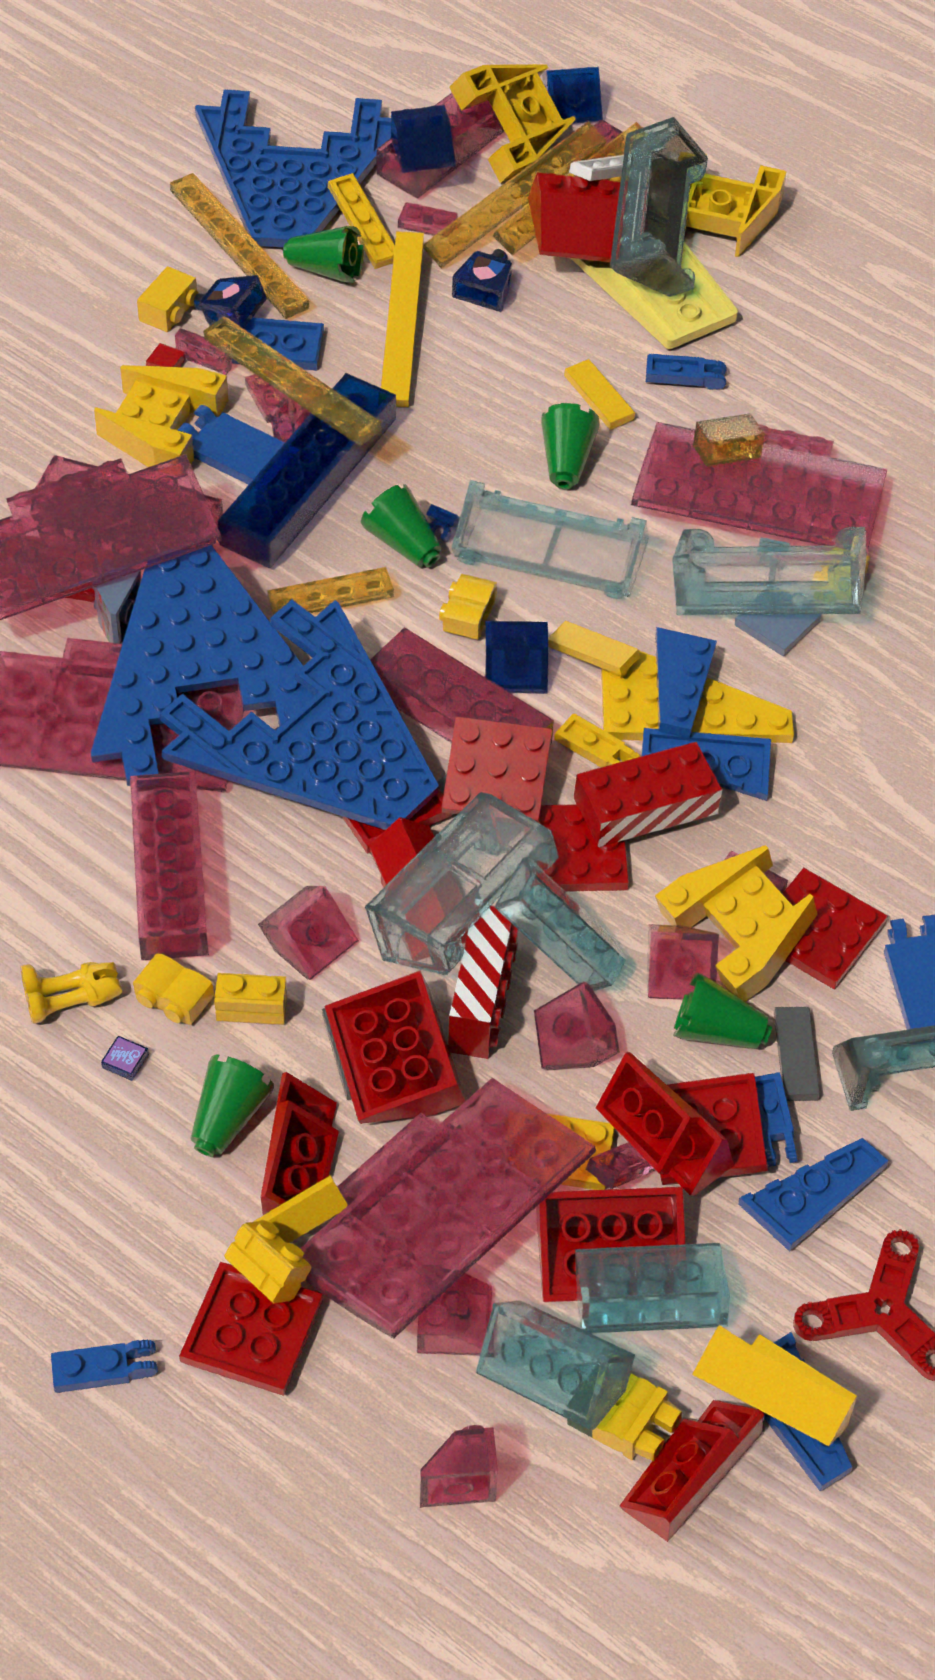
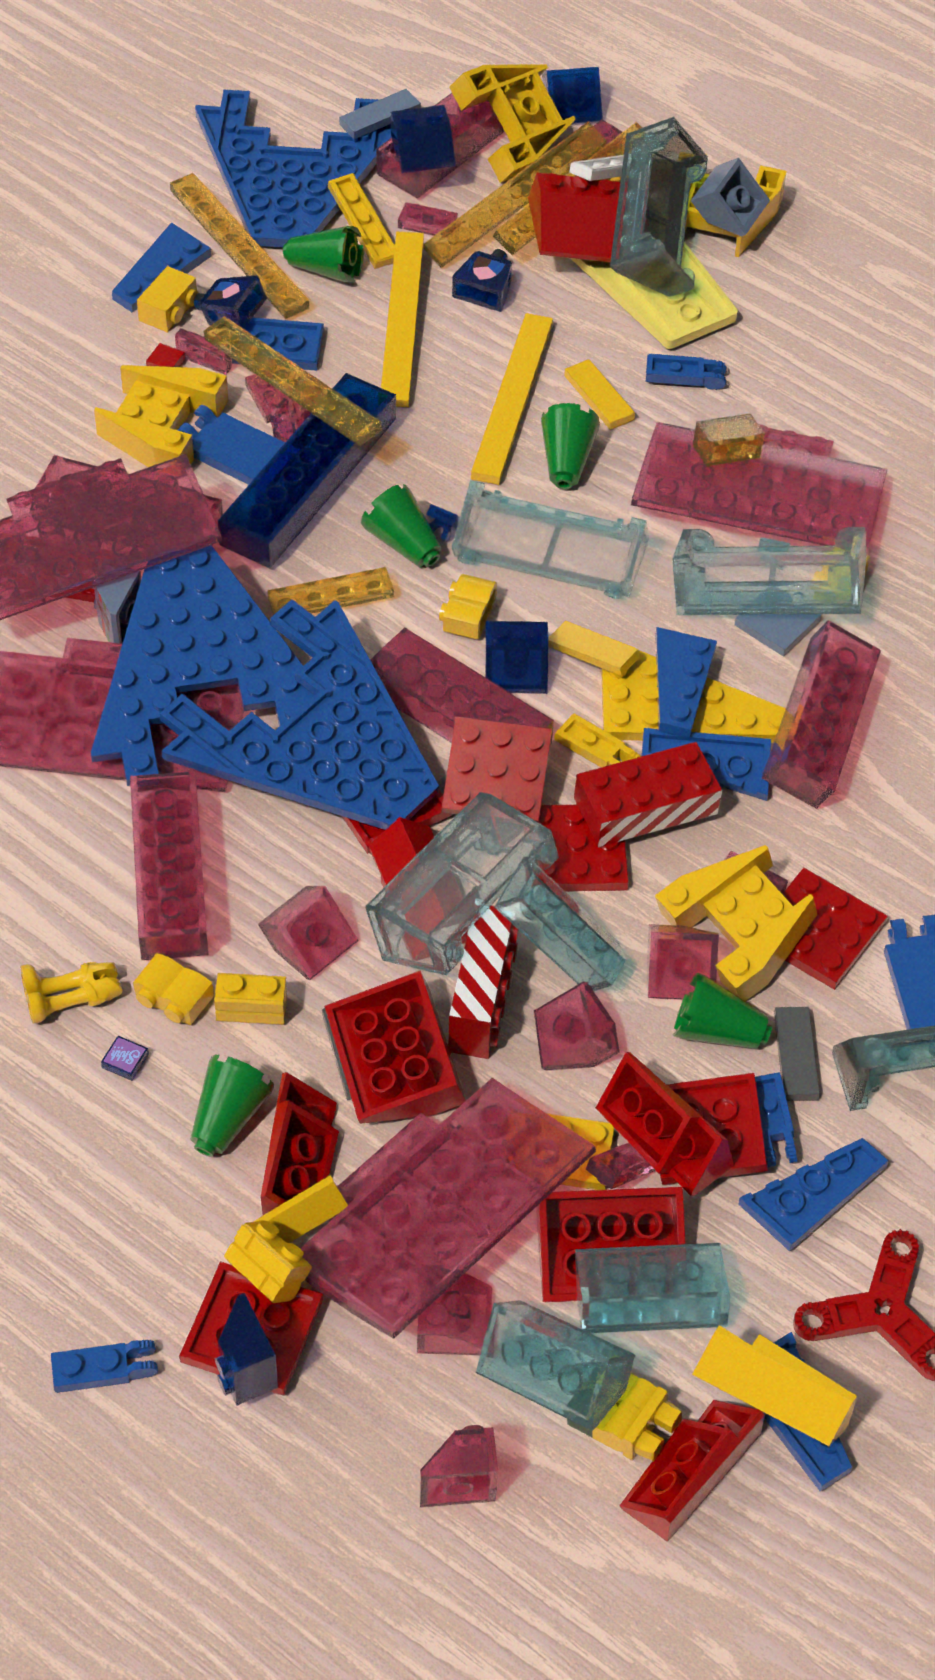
none -> blue wing [112,222,211,313]
none -> clear blue slope [215,1293,278,1406]
none -> sand blue tile [339,89,421,139]
none -> yellow tile [471,313,553,485]
none -> sand blue slope [691,158,770,236]
none -> clear pink brick [762,620,881,809]

